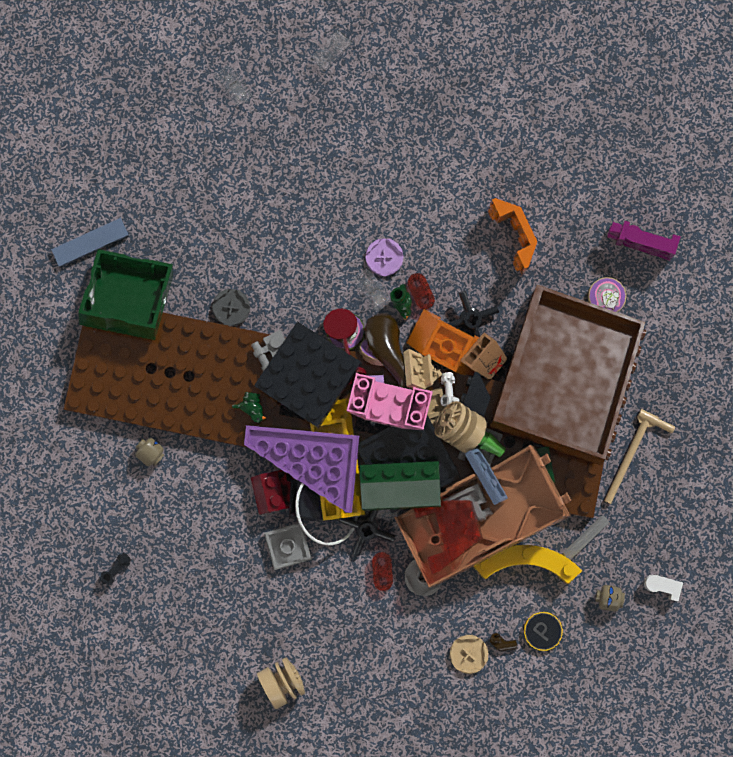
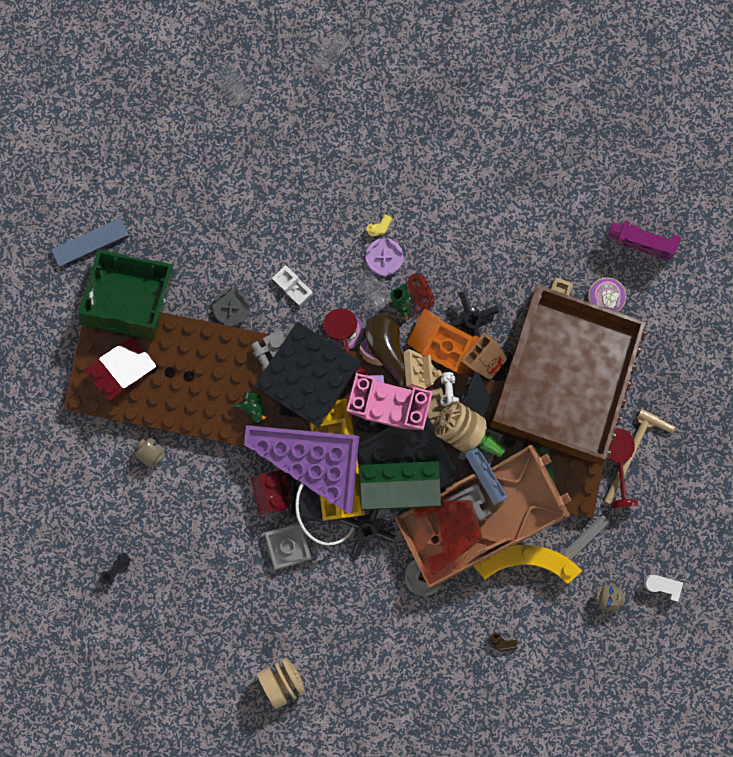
clear red plate [372,552,393,591] -> none
tan tile [450,635,489,674] -> none
orange slope [488,198,537,274] -> none
black tile [524,612,563,651] -> none
none -> slope [85,336,157,403]
none -> white slope [272,265,314,307]
none -> light yellow arm [366,214,393,236]
none -> tan tile [551,277,573,295]
none -> dark red piece [609,428,638,508]

